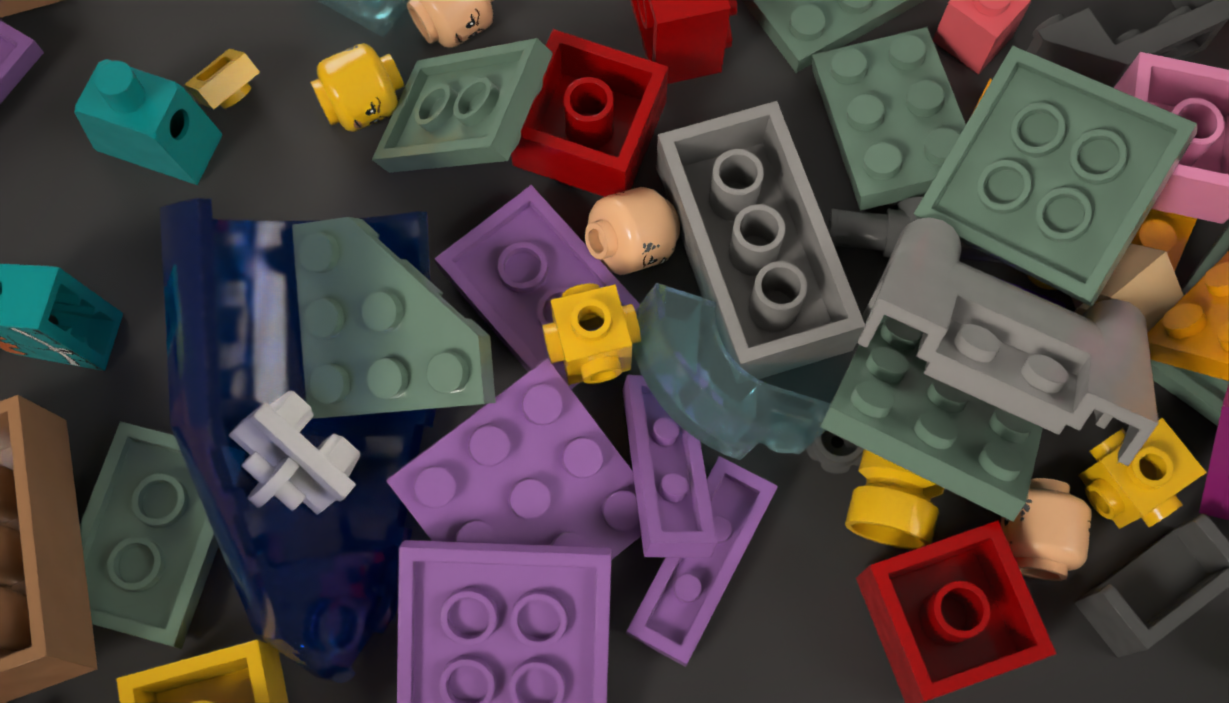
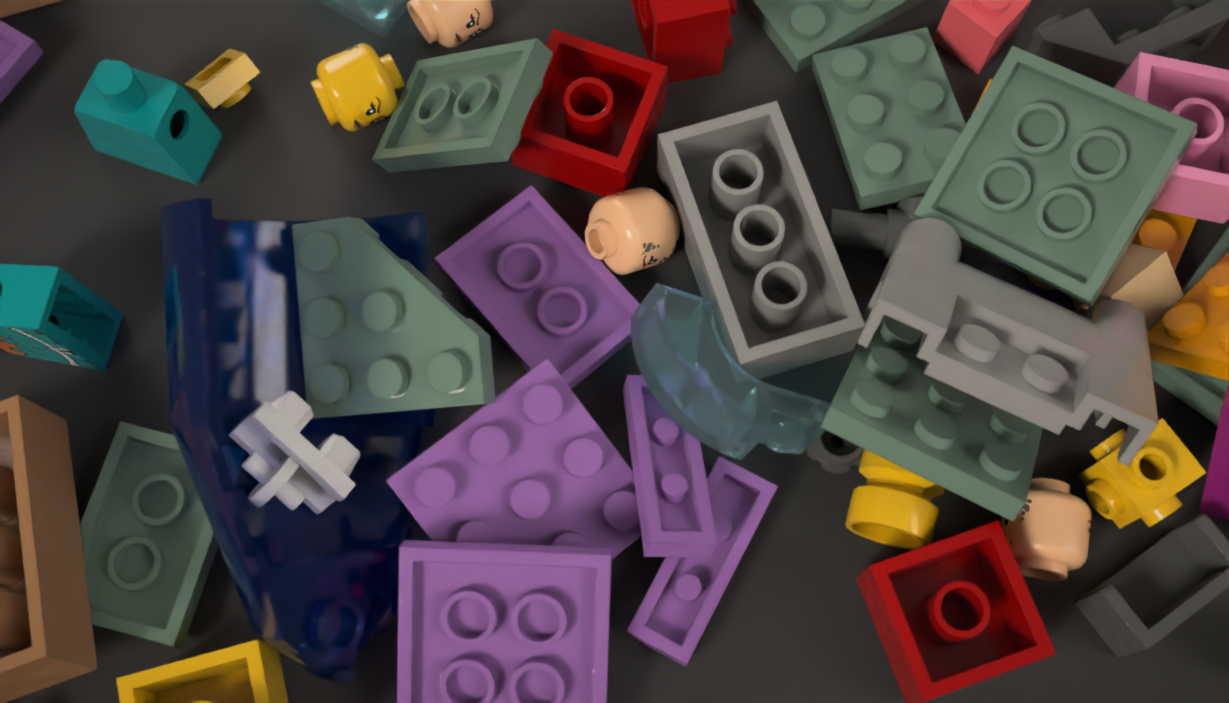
yellow brick [542,283,641,385] -> none

